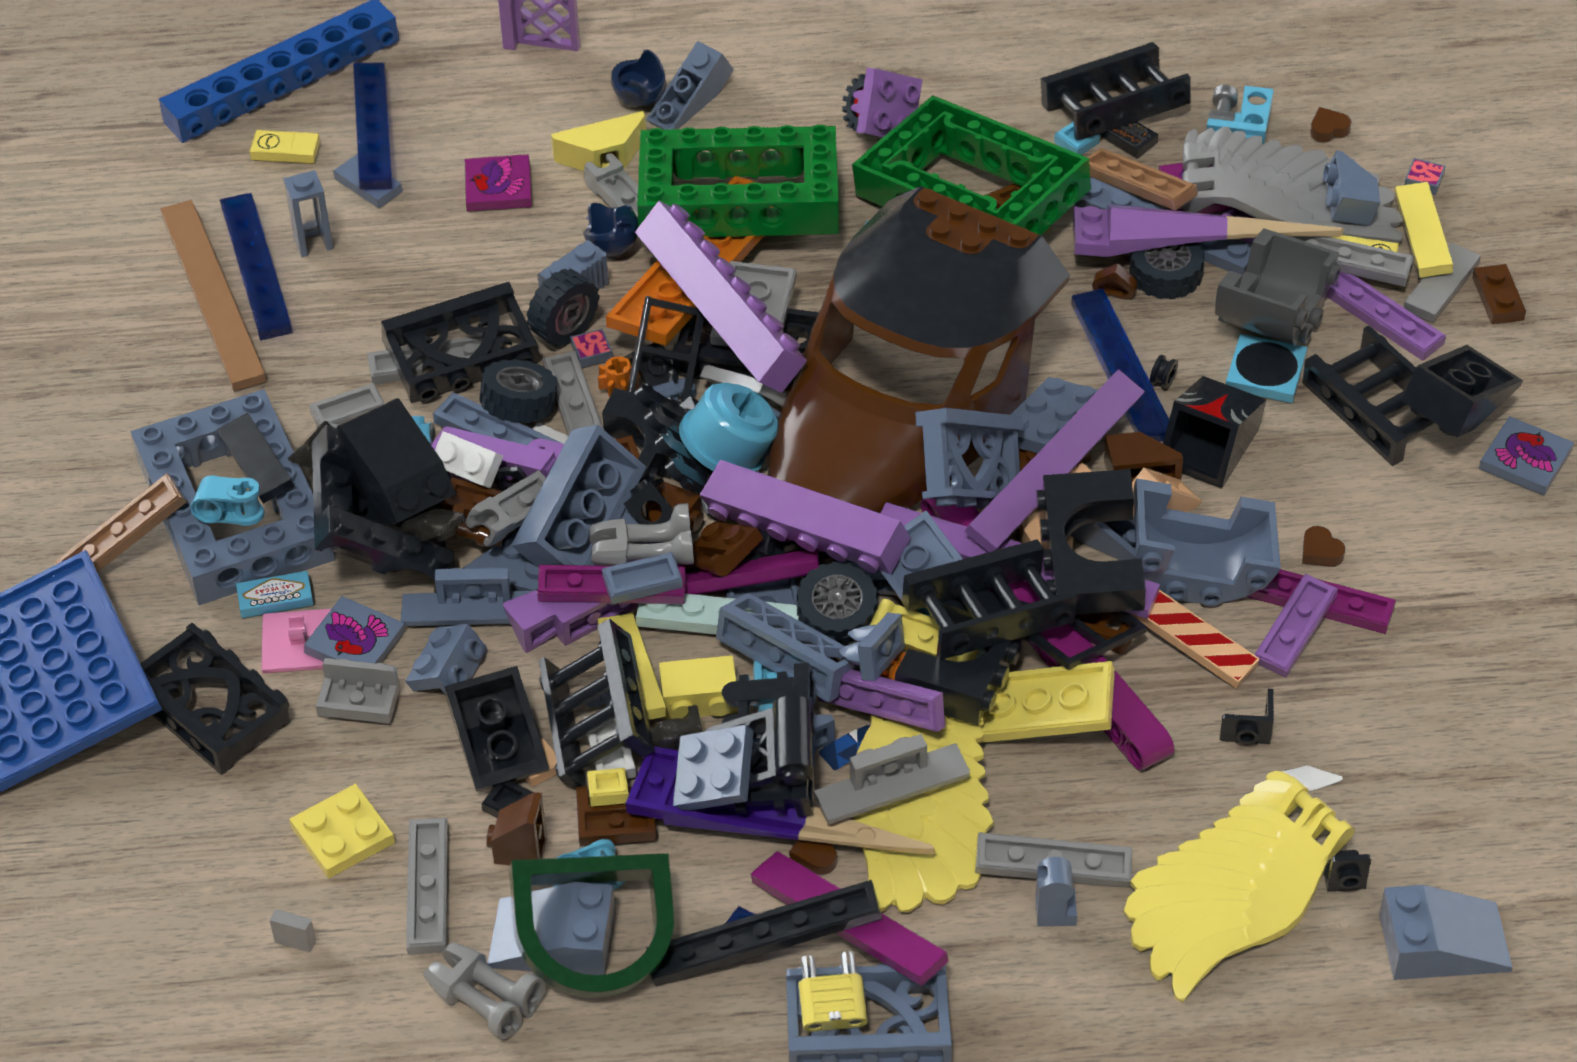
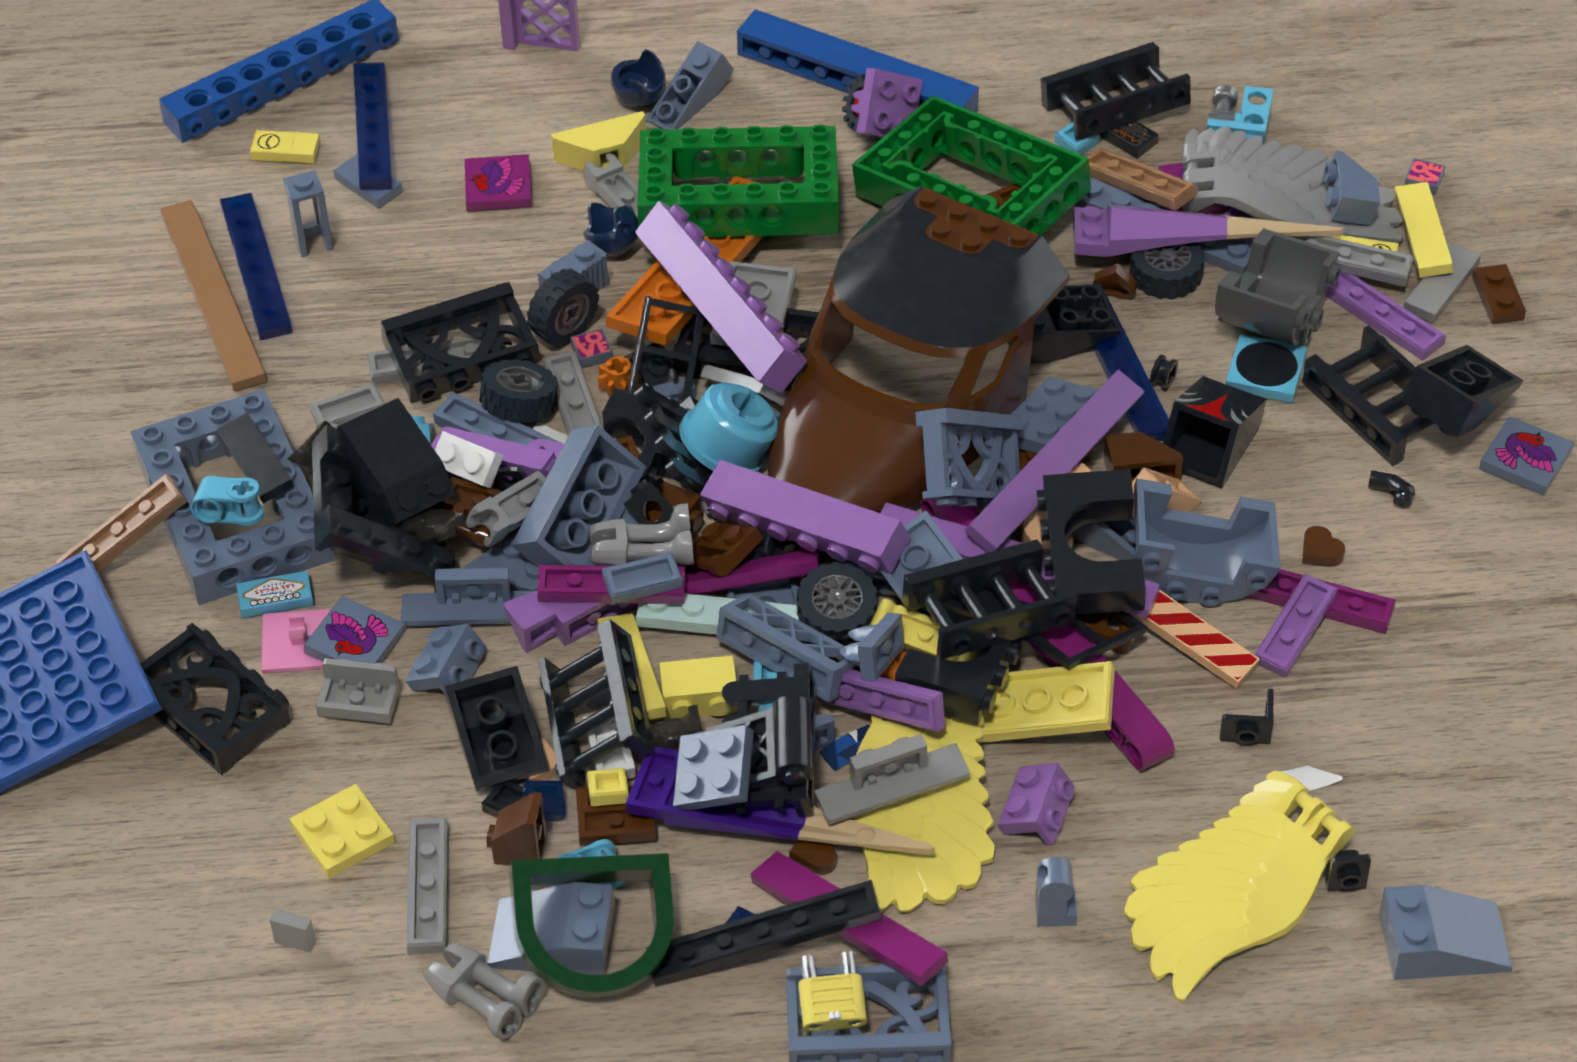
light grey tile [975,832,1132,888] -> none
reddish brown tile [1310,107,1351,142] -> none
none -> clear blue tile [522,781,566,821]
none -> blue brick [737,9,979,113]
none -> medium lavender bracket [998,763,1075,845]
none -> black slope [1007,284,1121,364]
none -> black arm [1368,470,1415,506]

